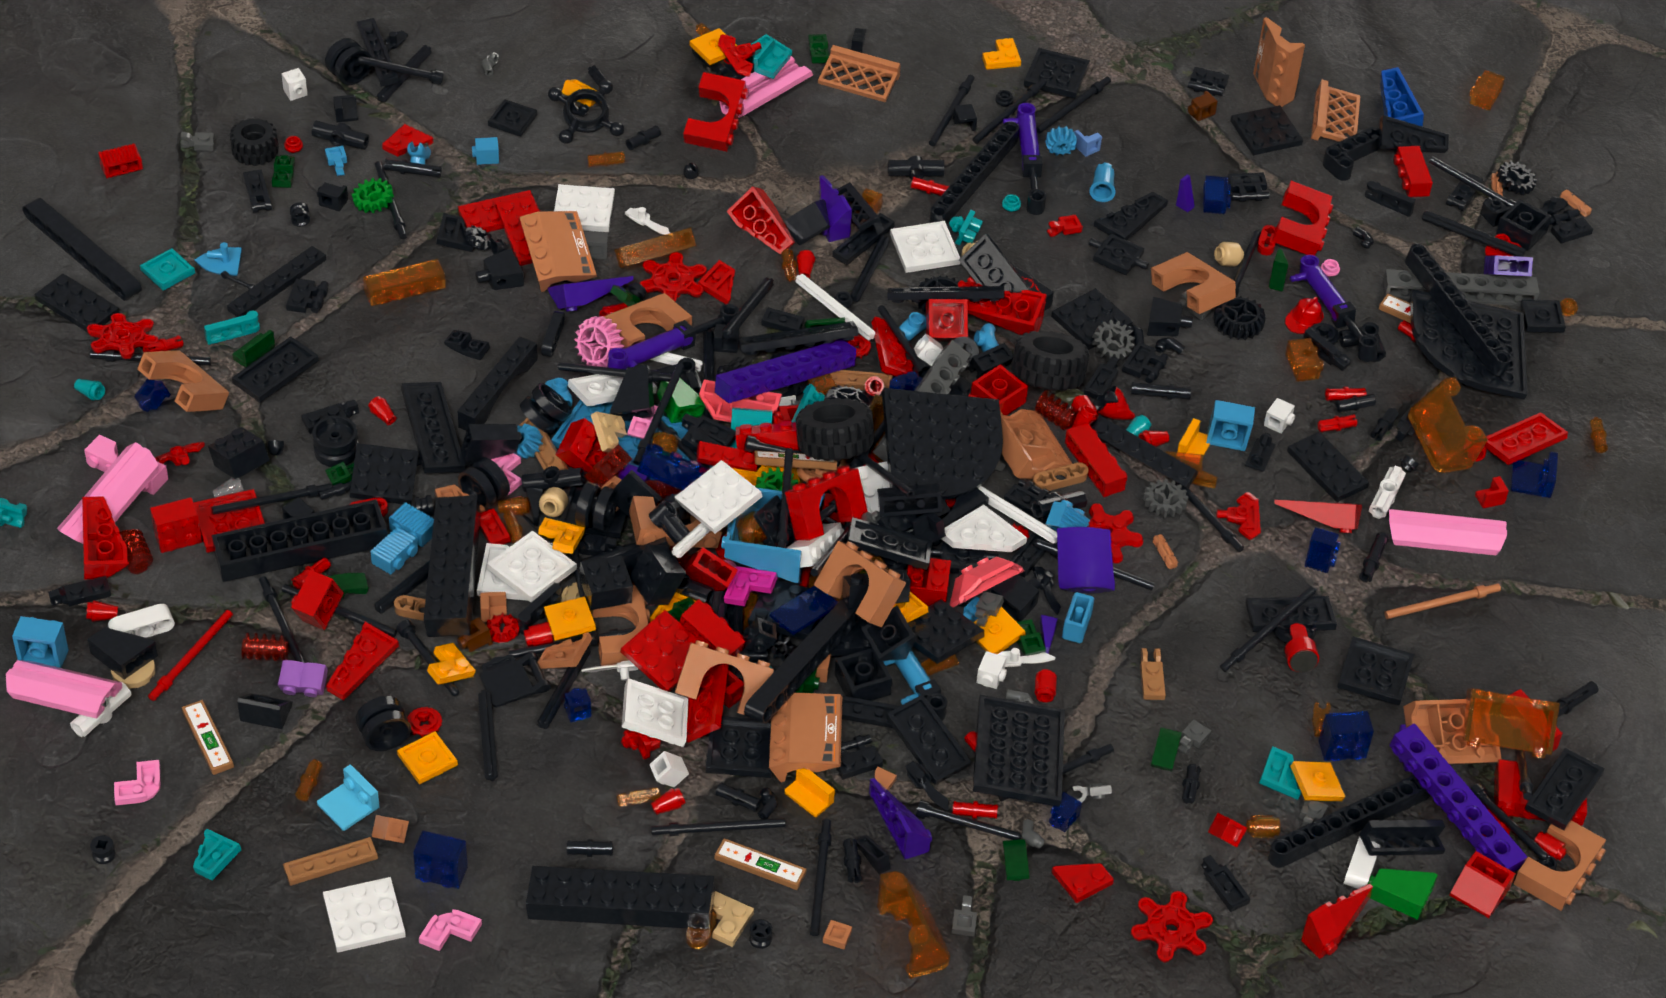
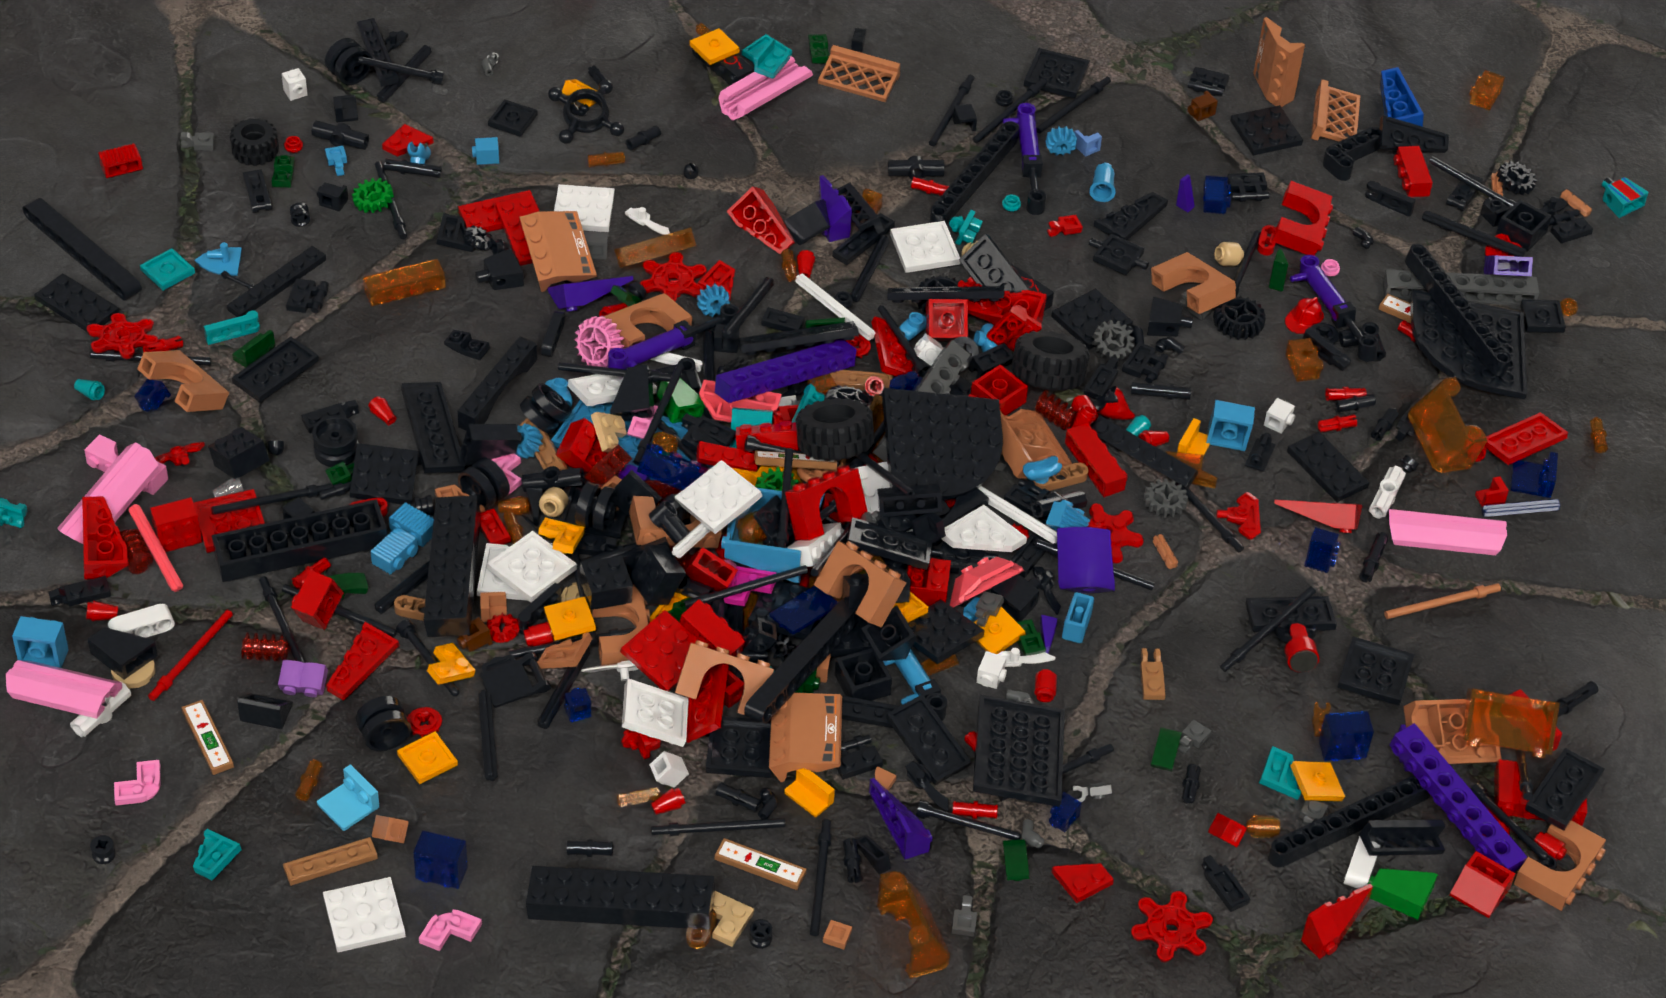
red arch [683,72,749,152] -> none
red piece [718,34,762,77] -> none
light orange plate [982,38,1021,70] -> none
none -> coral axle [128,504,183,592]
none -> black bar [684,565,808,609]
none -> dark azure gear [697,283,730,317]
none -> red brick [987,305,1042,351]
none -> dark azure piece [1023,456,1062,484]
none -> axle [1482,499,1561,517]
none -> teal torso [1602,177,1649,218]

